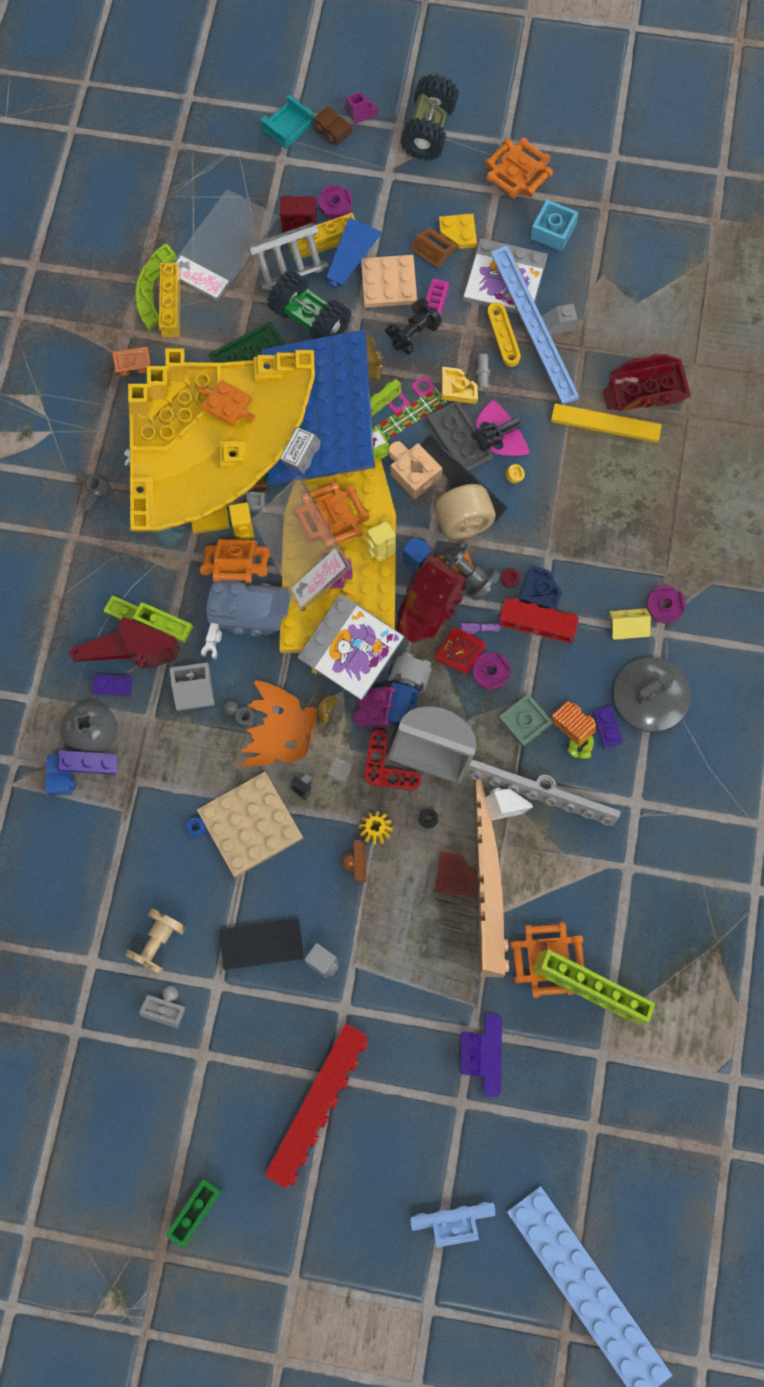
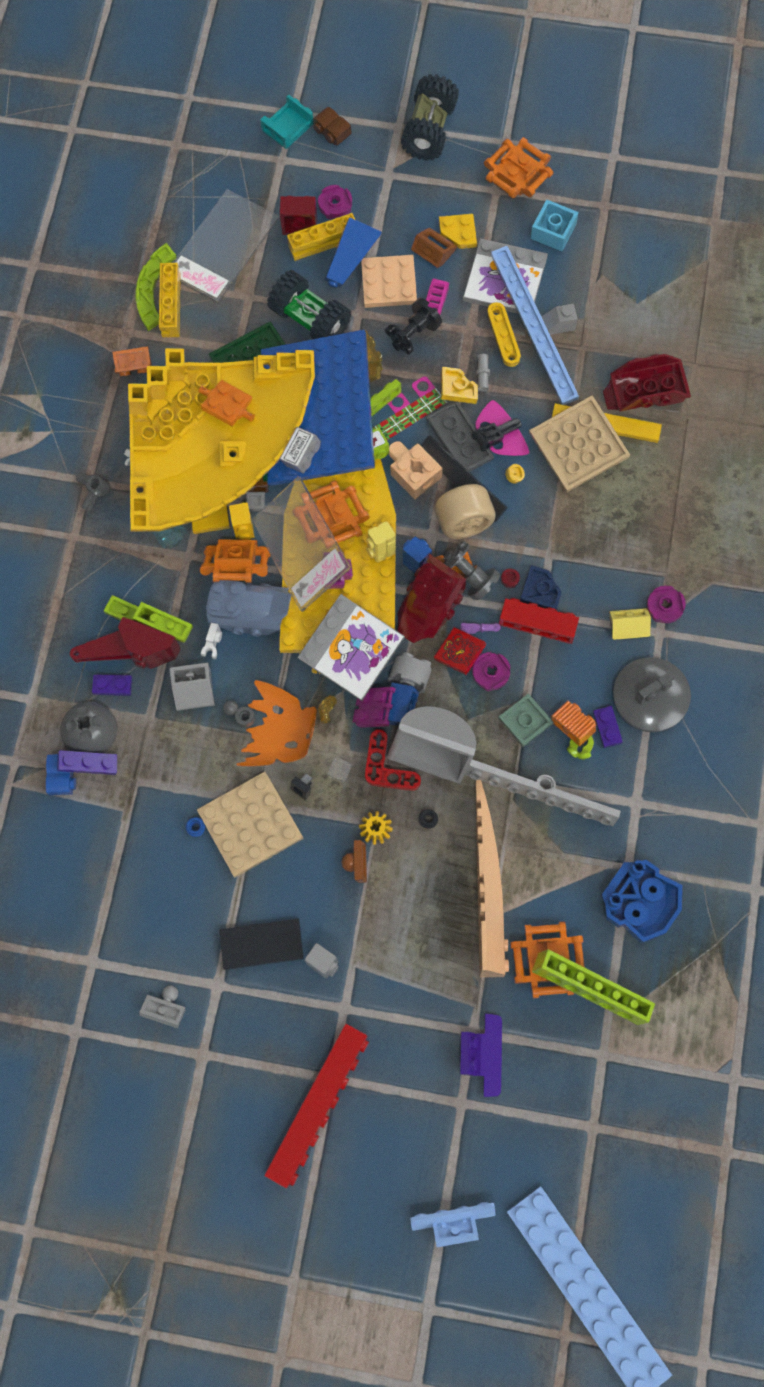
tan piece [125,908,186,974] -> none
green brick [165,1179,223,1248] -> none
light grey fence [247,223,329,290] -> none
magenta brick [344,91,378,124] -> none
clear red plate [435,852,478,898] -> none
white slope [484,788,533,821] -> none
none -> tan plate [529,395,630,493]
none -> blue brick [601,860,682,944]

